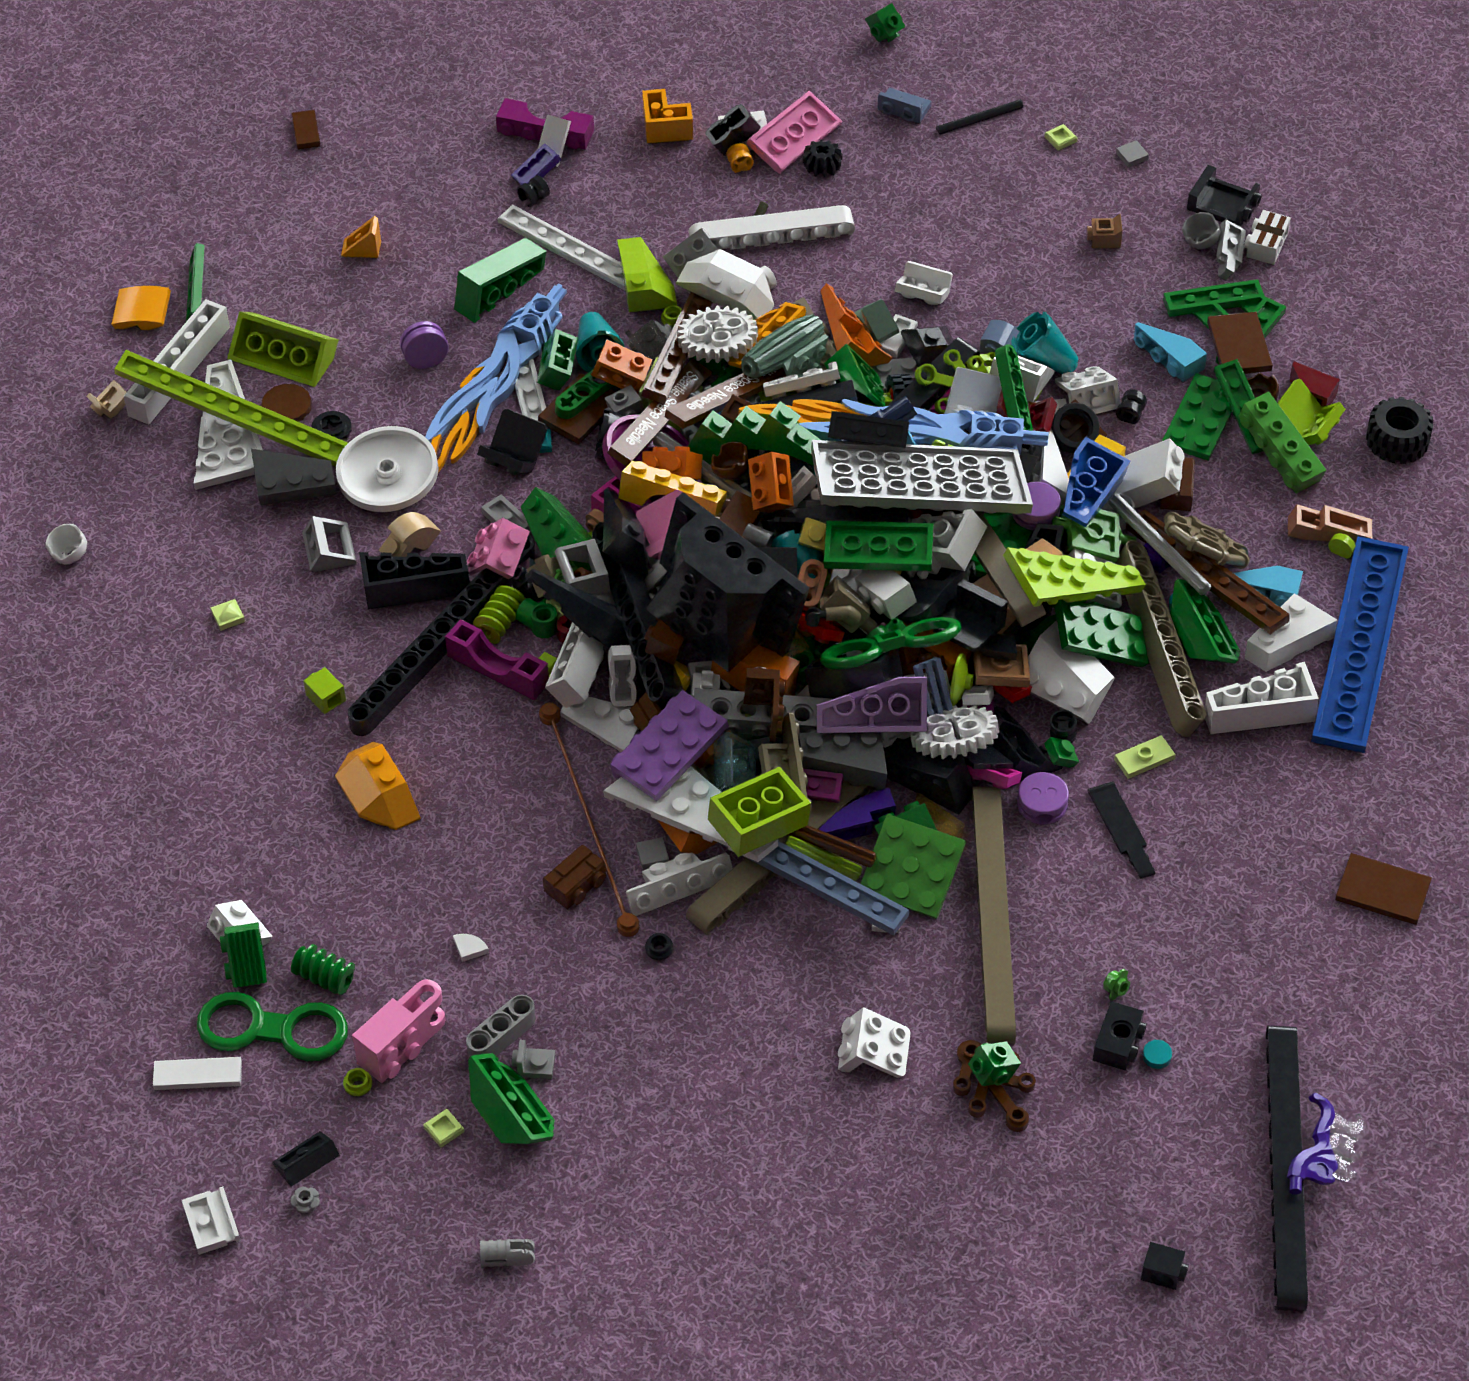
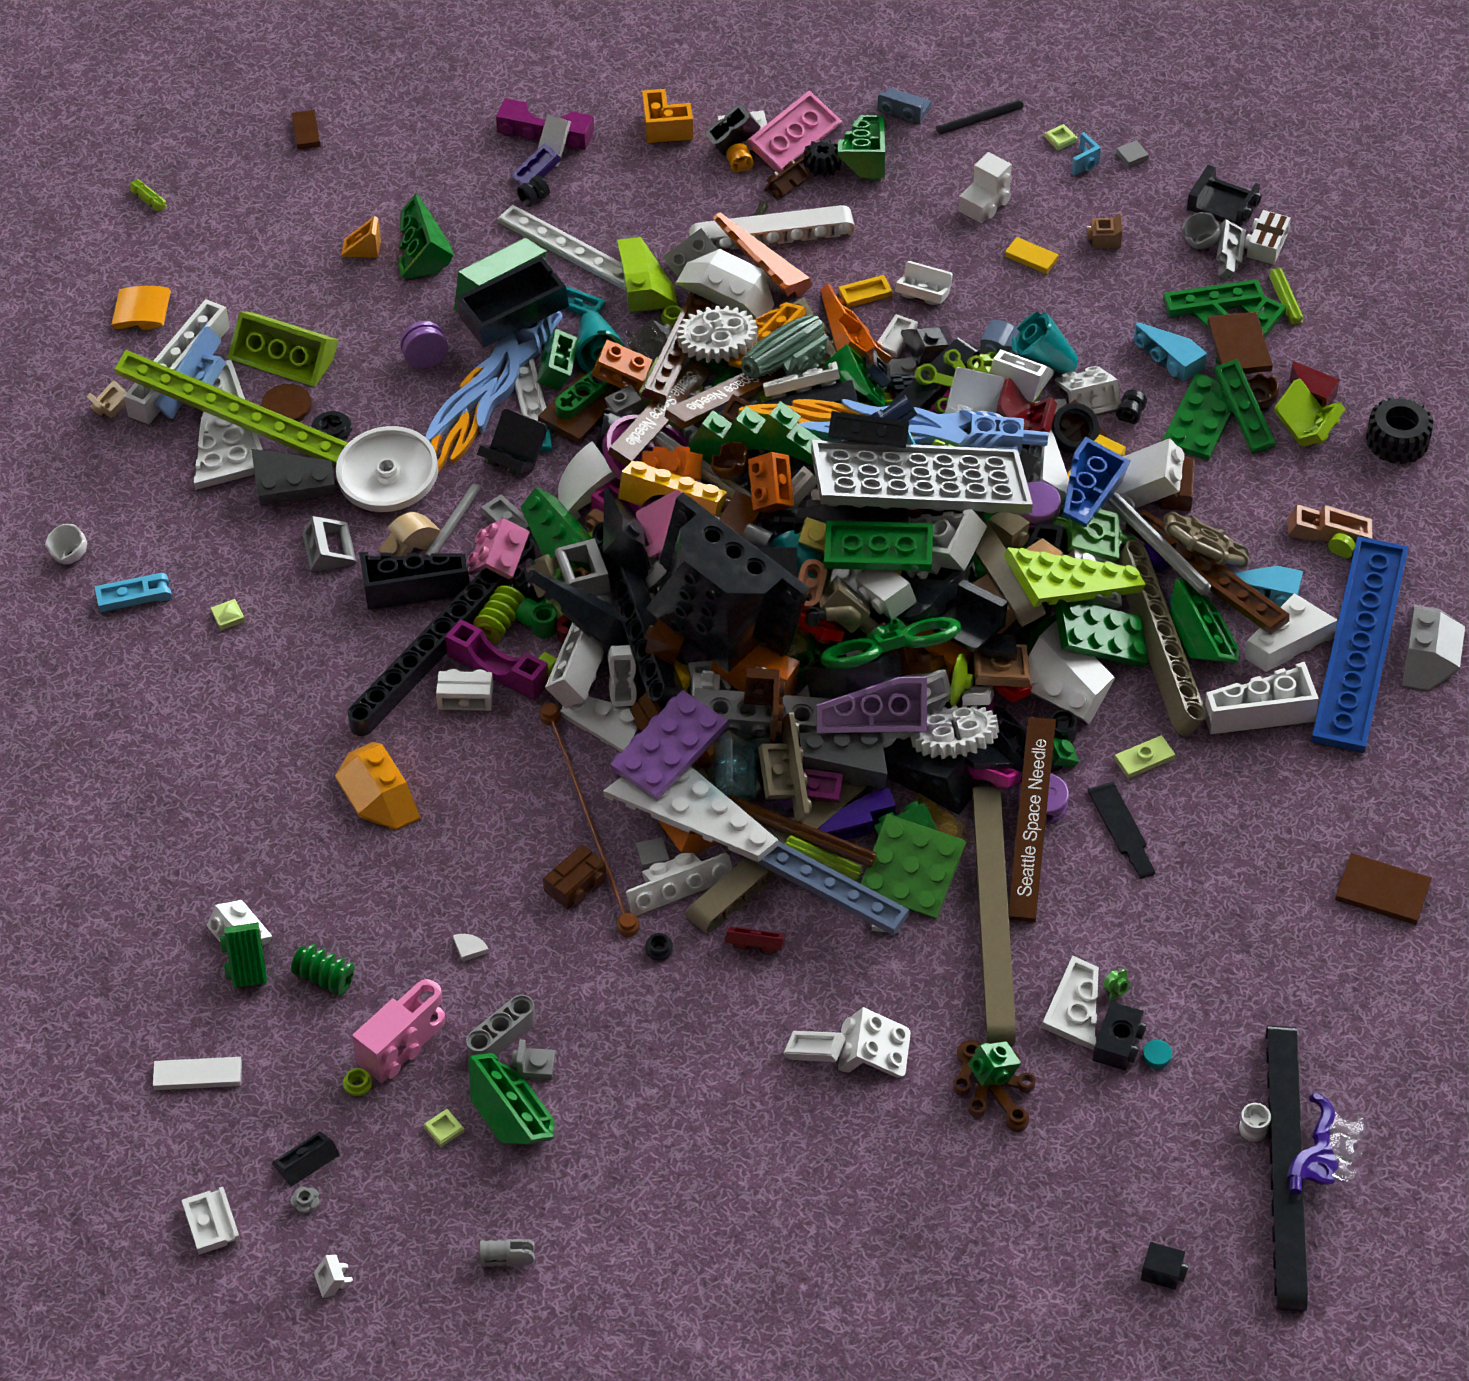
tile [186,243,205,322] -> none
green bar [197,992,348,1062] -> none
lime brick [303,667,346,714] -> none
lime brick [708,767,811,857] -> none
sand green slope [854,299,900,343] -> none
green brick [865,3,905,42] -> none
sand blue tile [913,657,953,717] -> none
green beam [995,344,1033,431] -> none
bright green brick [1238,392,1326,493] -> none
none -> medium azure plate [95,573,172,612]
none -> lime axle [129,179,166,212]
none -> light blue bracket [155,326,226,419]
none -> white tile [314,1255,353,1298]
none -> green wedge [398,194,454,279]
none -> light grey bar [424,484,480,557]
none -> white brick [436,669,494,711]
none -> black piece [456,256,569,348]
none -> white slope [558,441,616,520]
none -> teal tile [564,286,606,316]
none -> wedge [712,213,813,297]
none -> dark red plate [726,926,786,953]
none -> reddish brown hinge [764,157,811,199]
none -> white tile [783,1031,846,1062]
none -> green wedge [838,115,885,181]
none -> yellow tile [838,275,893,308]
none -> black plate [862,348,891,388]
none -> white brick [958,152,1012,224]
none -> dark tan brick [988,512,1030,549]
none -> yellow tile [1005,237,1059,274]
none -> reddish brown tile [1008,717,1056,922]
none -> white wing [1041,956,1099,1050]
none -> medium azure bracket [1072,132,1101,176]
none -> white wheel [1239,1103,1271,1142]
none -> lime axle [1269,267,1303,325]
none -> light grey wedge [1402,605,1465,691]

